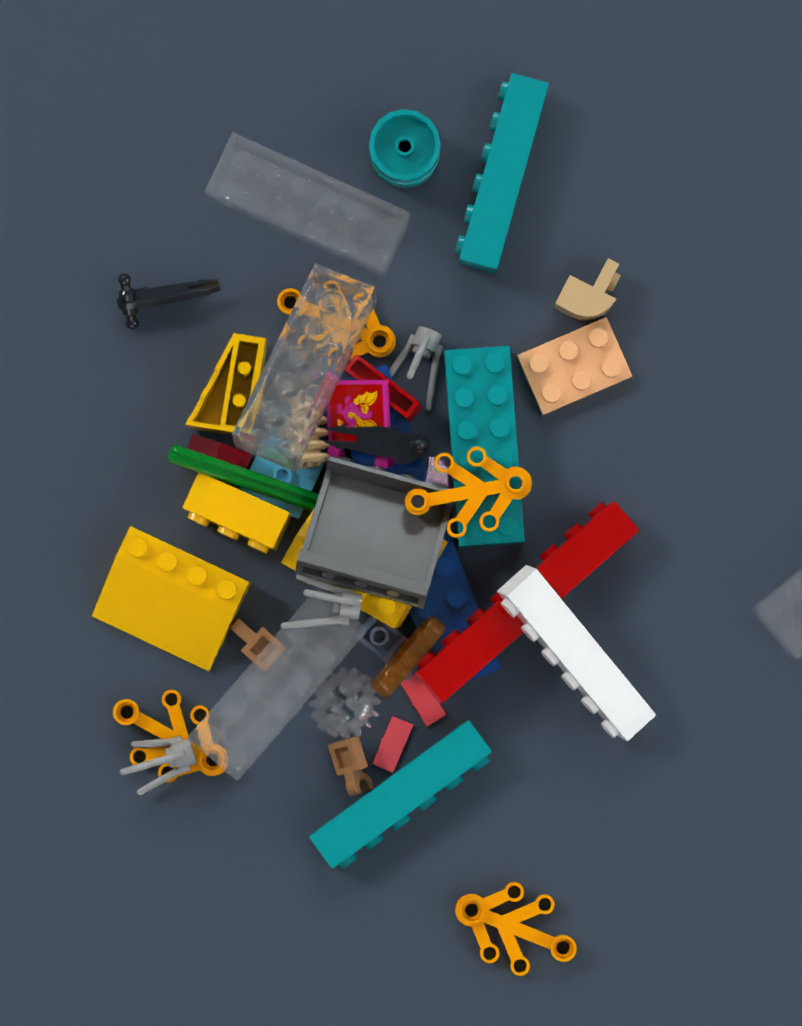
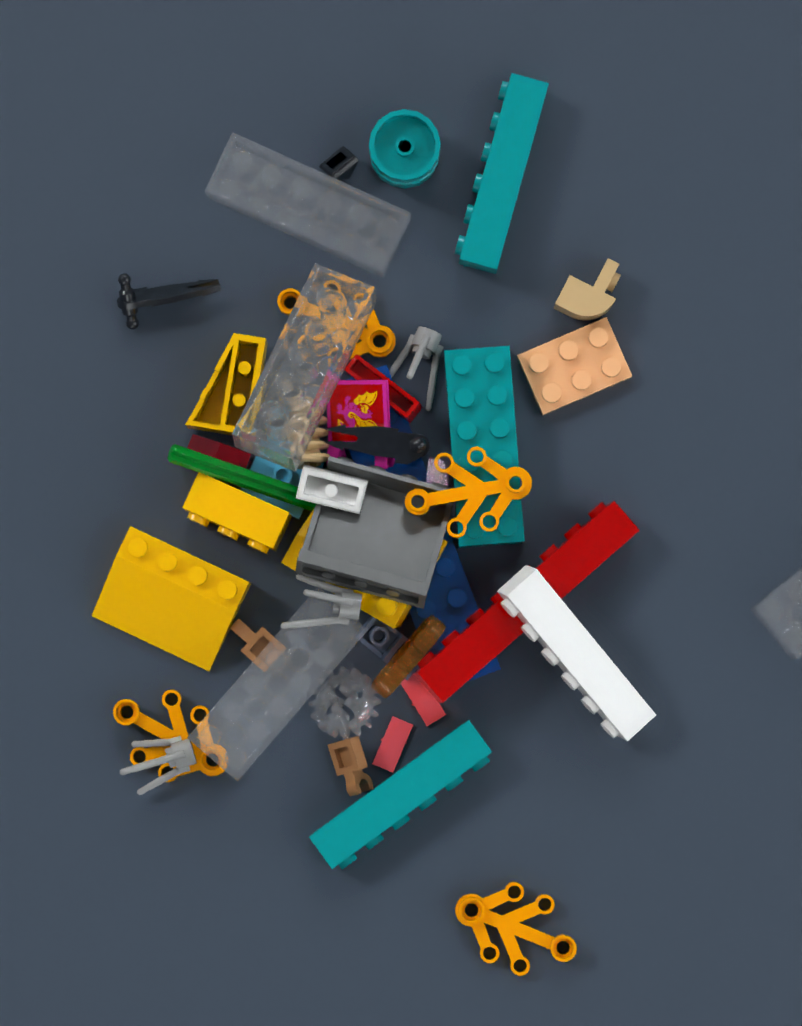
none -> white slope [296,465,369,514]
none -> black slope [319,146,359,181]

